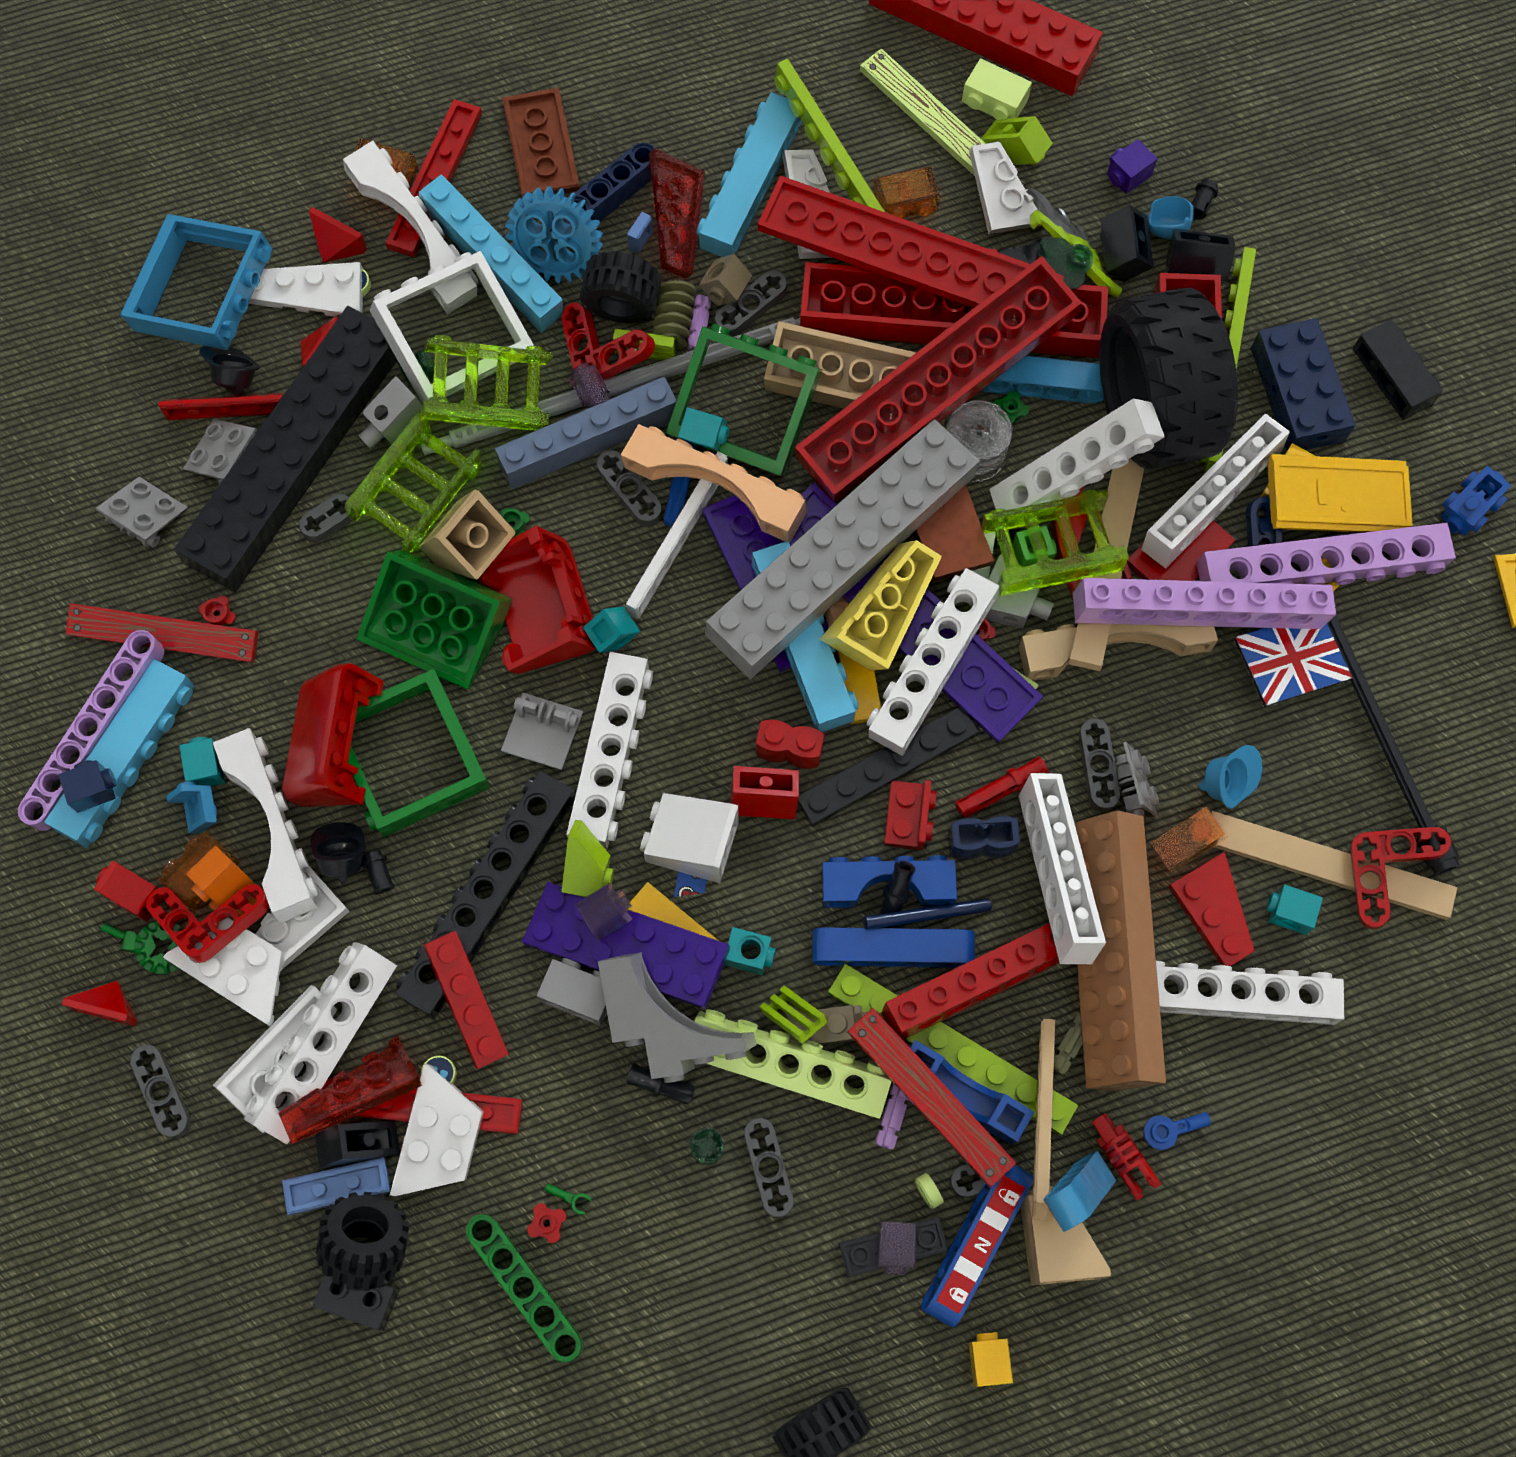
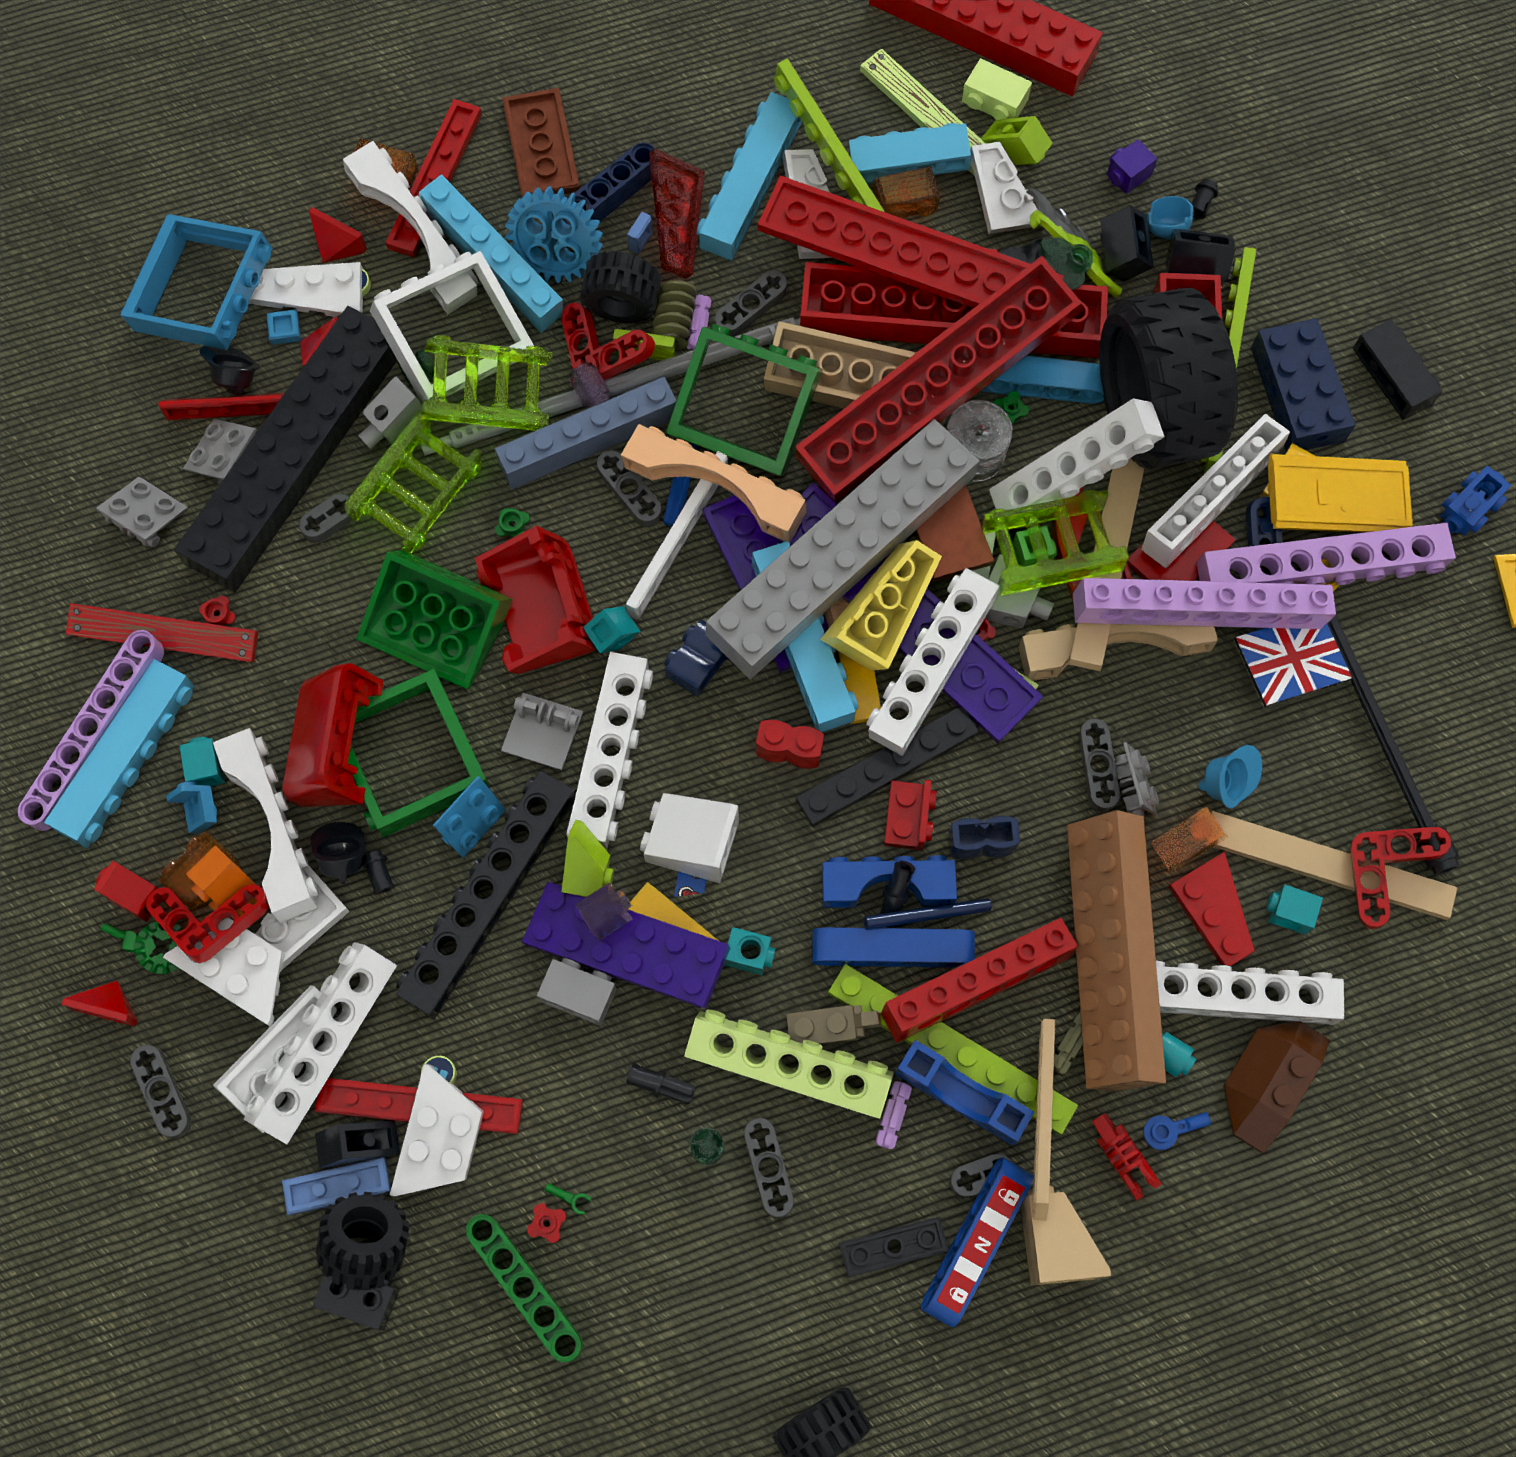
dark blue brick [58,760,117,813] -> none
clear red wing [278,1035,422,1144] -> none
tan slope [419,490,516,580] -> none
red plate [422,931,509,1069] -> none
light grey arch [598,952,756,1083] -> none
teal brick [678,407,729,451] -> none
dark tan brick [699,254,752,306] -> none
red brick [730,766,799,819] -> none
lime tile [759,986,827,1044] -> none
red tile [847,1008,1016,1188] -> none
clear purple brick [877,1221,916,1275] -> none
yellowish green tile [915,1173,944,1209] -> none
red pin [954,756,1049,819] -> none
yellow brick [969,1332,1013,1387] -> none
white brick [1019,773,1106,964] -> none
dark azure beam [1043,1150,1116,1232] -> none
none -> dark azure tile [267,309,301,345]
none -> dark azure hinge [433,776,506,858]
none -> dark blue brick [664,620,727,697]
none -> medium azure brick [849,123,971,184]
none -> teal brick [1162,1032,1197,1078]
none -> reddish brown wedge [1223,1021,1330,1154]

